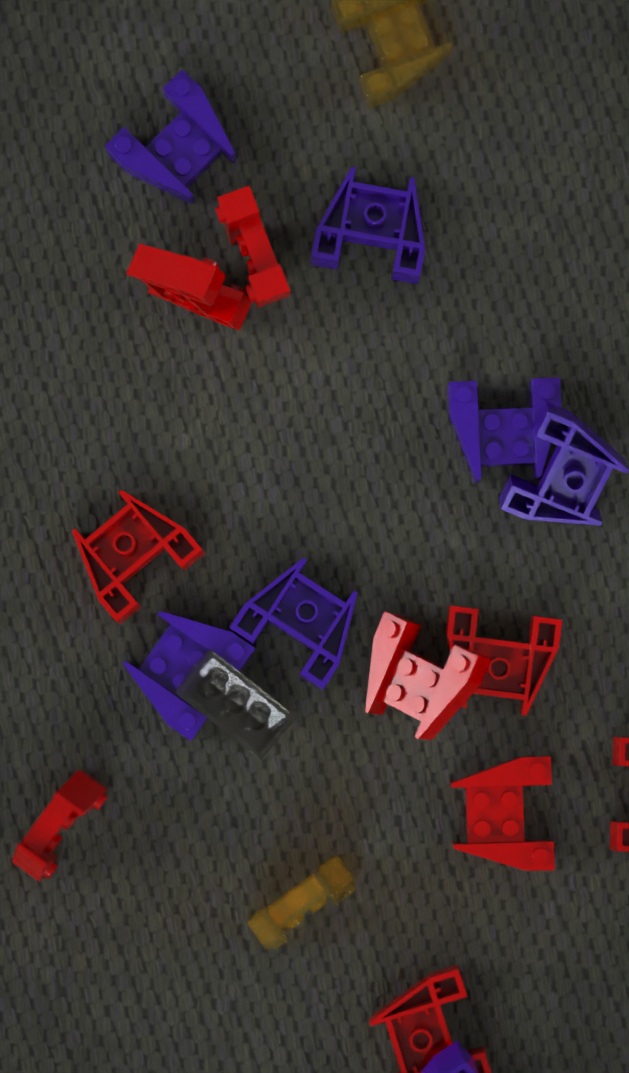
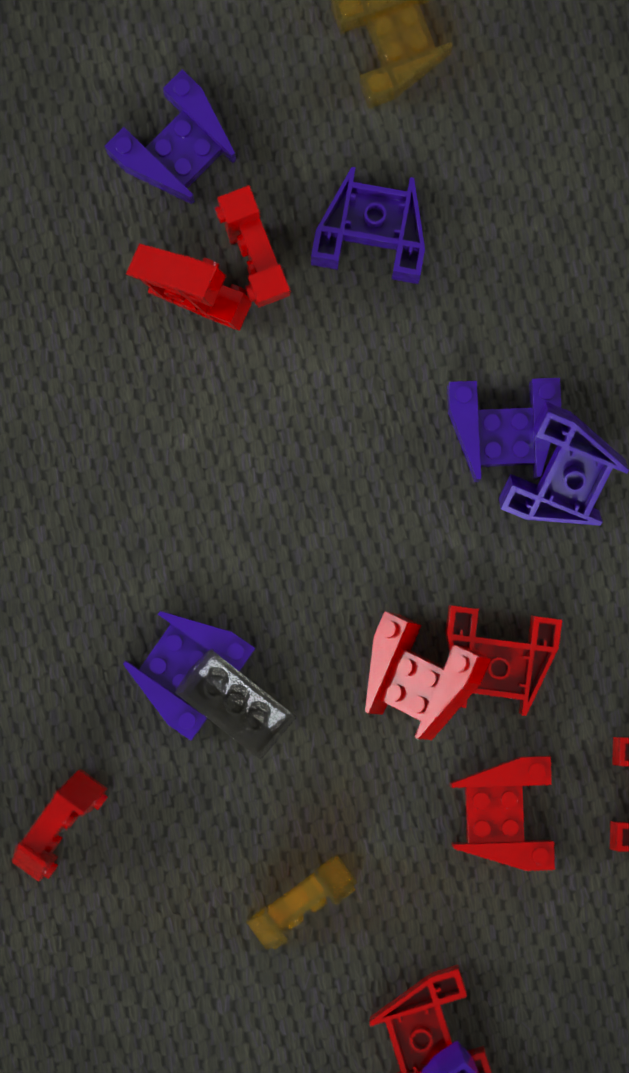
red wedge [72,490,206,625] -> none
dark purple wedge [229,558,358,691] -> none

